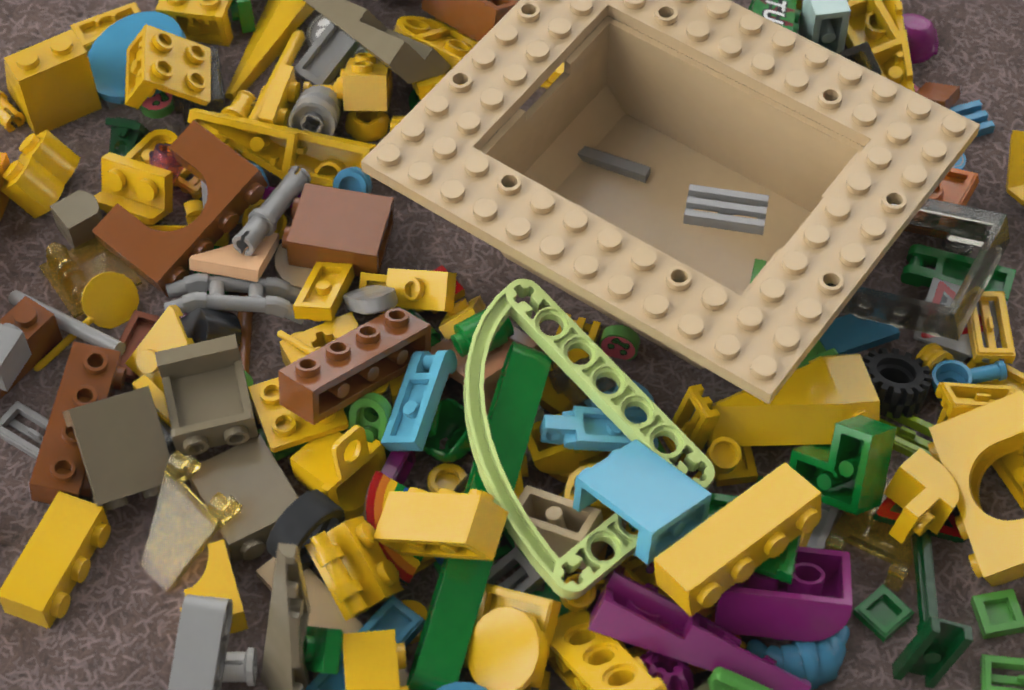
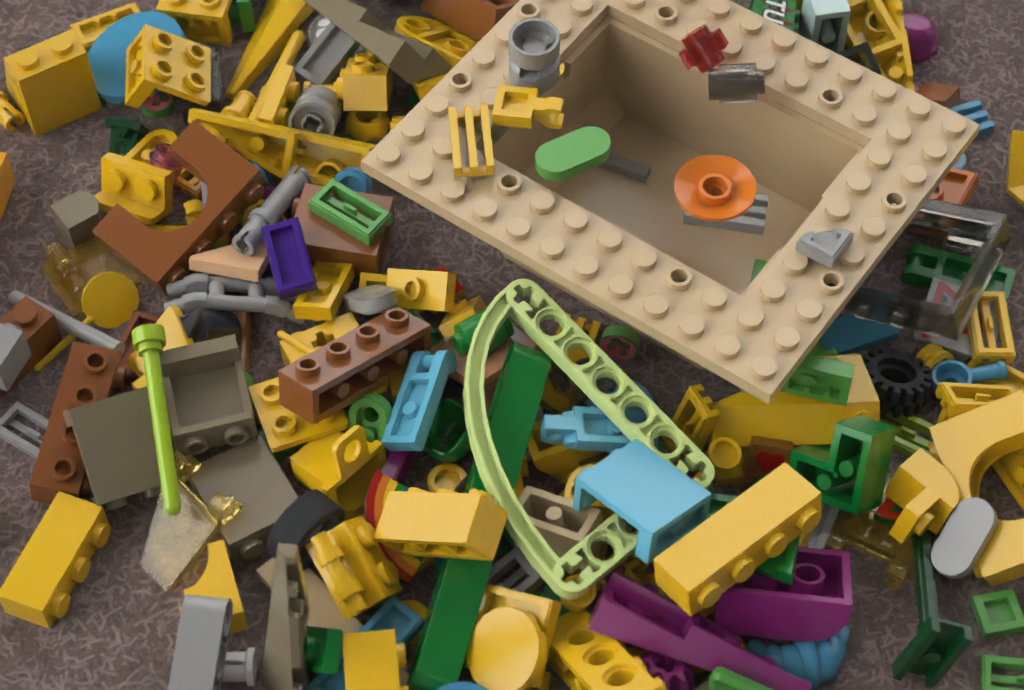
yellow brick [1,130,80,218] -> none
green tile [853,584,915,642] -> none
none -> lime piece [131,324,181,516]
none -> dark purple tile [261,217,318,300]
none -> bright green tile [308,178,393,246]
none -> yellow tile [448,104,495,178]
none -> yellow plate [492,85,565,129]
none -> light grey wheel [508,18,560,93]
none -> bright green tile [535,126,611,181]
none -> orange dish [674,154,757,222]
none -> clear red gear [678,24,729,73]
none -> clear smoke brick [708,62,765,104]
none -> dark orange tile [742,435,794,479]
none -> bright green bracket [780,355,855,406]
none -> light grey tile [795,228,854,269]
none -> light grey tile [931,497,998,579]

